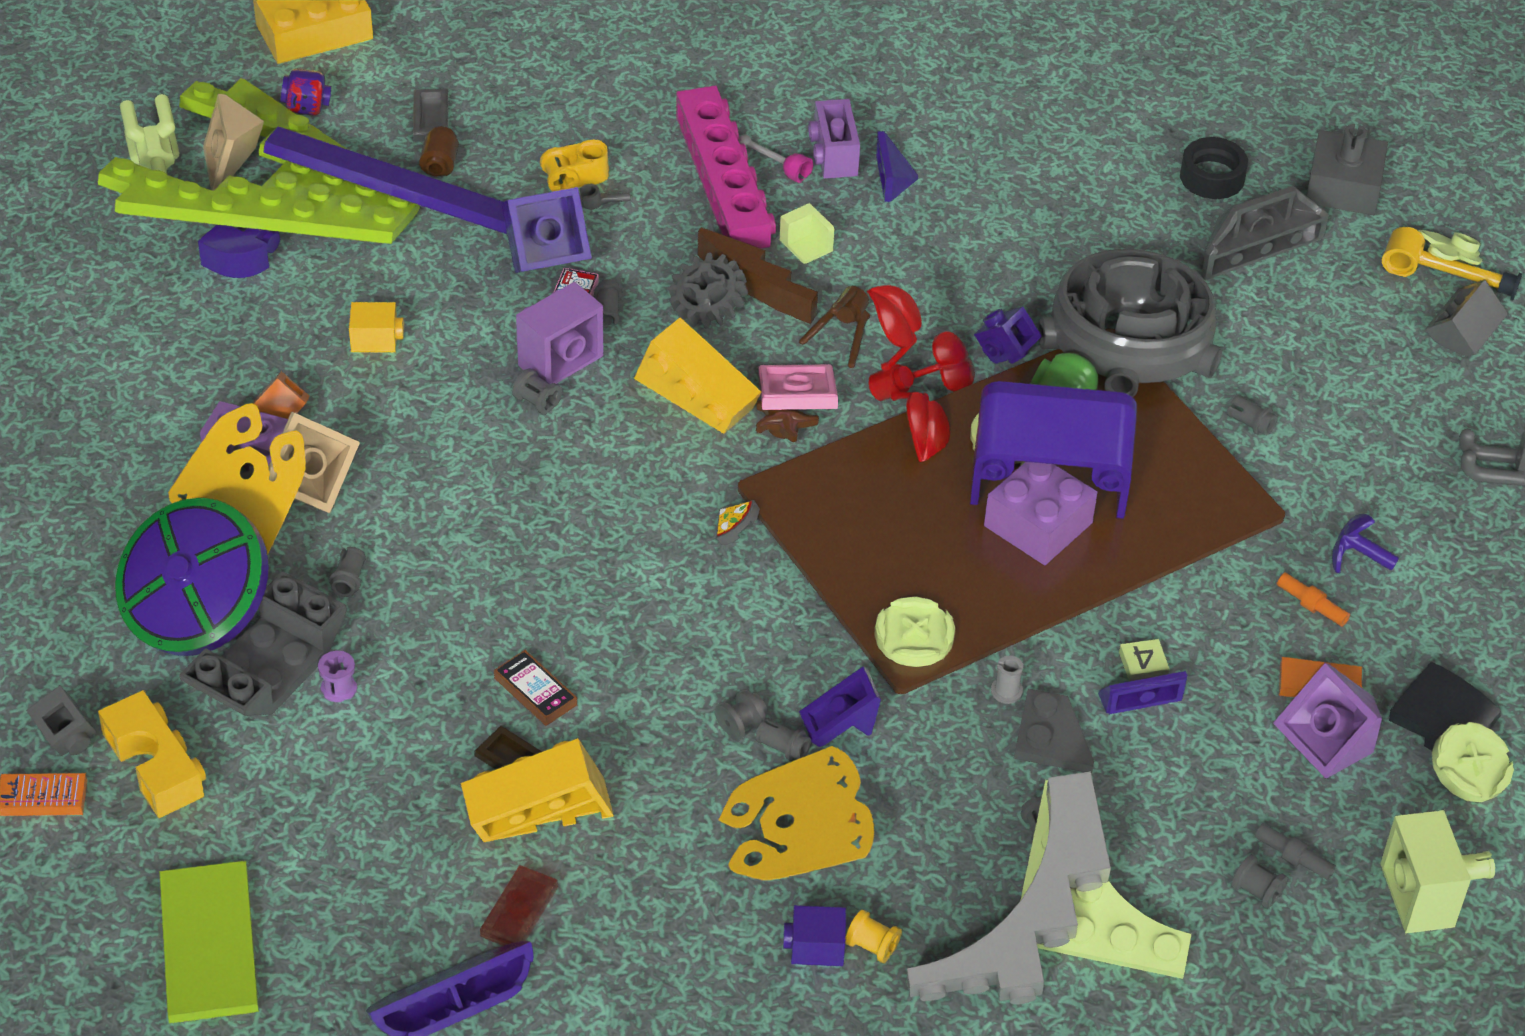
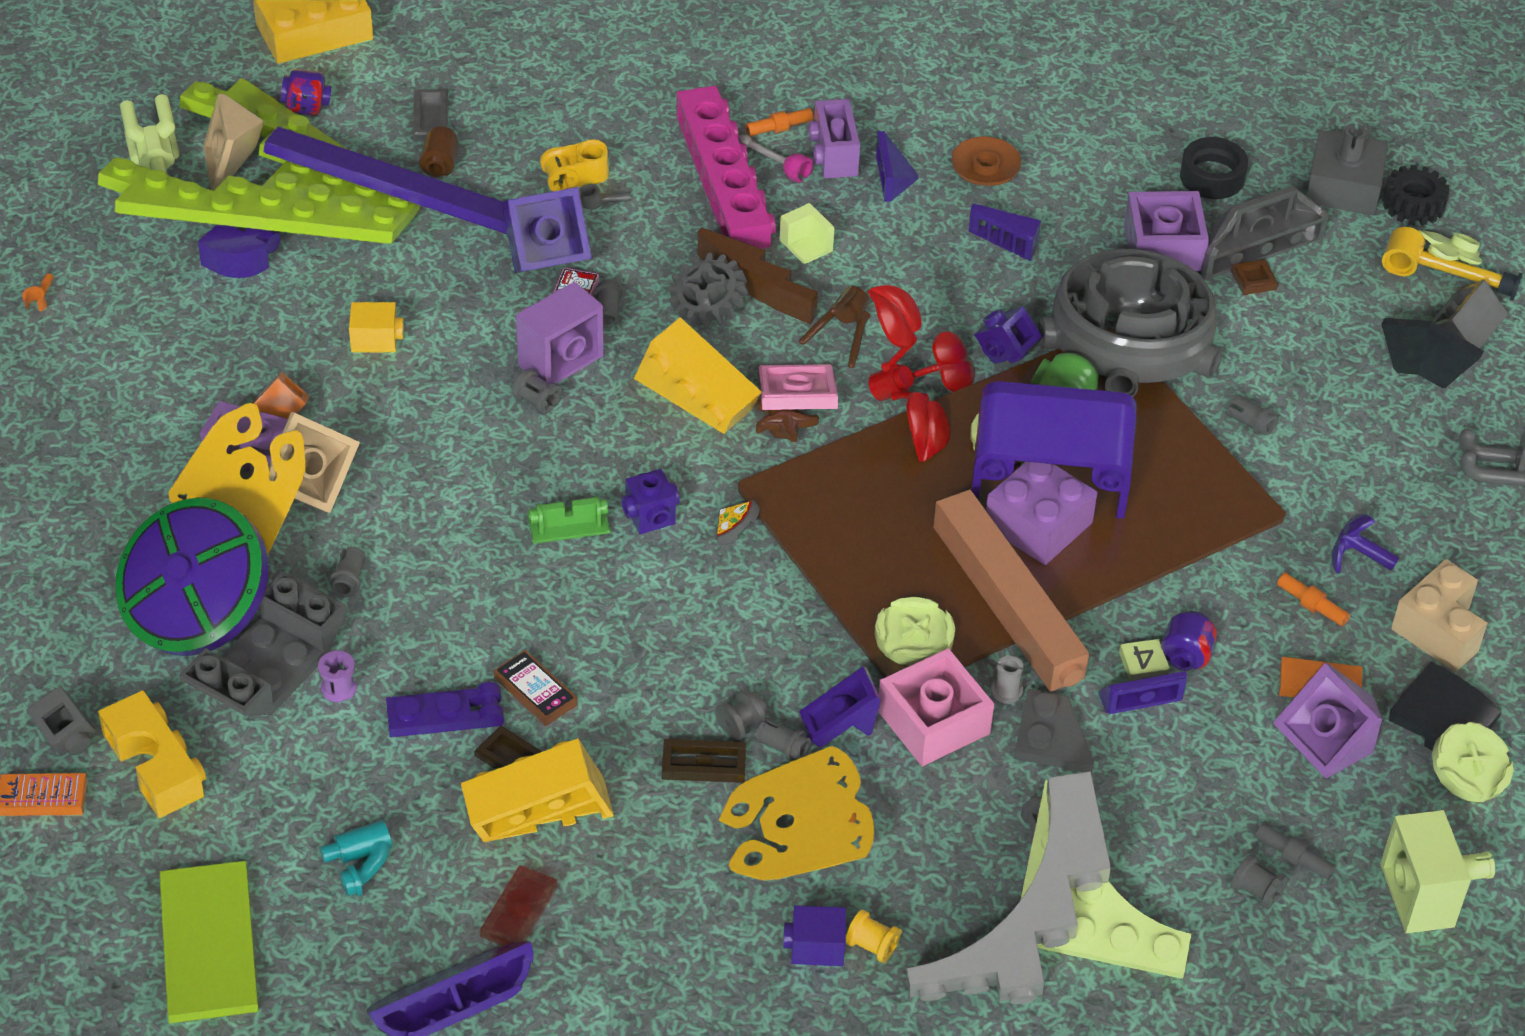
none -> orange hand [22,273,54,312]
none -> teal plant [319,820,392,897]
none -> dark purple plate [386,682,504,737]
none -> bright green hinge [527,496,610,544]
none -> dark purple brick [621,469,680,535]
none -> dark brown tile [662,739,746,783]
none -> orange bar [745,108,813,137]
none -> bright pink brick [878,648,994,767]
none -> nougat brick [933,490,1089,692]
none -> dark orange dish [952,136,1021,186]
none -> dark purple slope [969,203,1041,261]
none -> medium lavender brick [1124,191,1209,271]
none -> dark purple head [1161,611,1218,671]
none -> reddish brown tile [1231,259,1278,295]
none -> black slope [1381,318,1484,388]
none -> black tyre [1382,165,1450,226]
none -> tan brick [1391,559,1488,673]

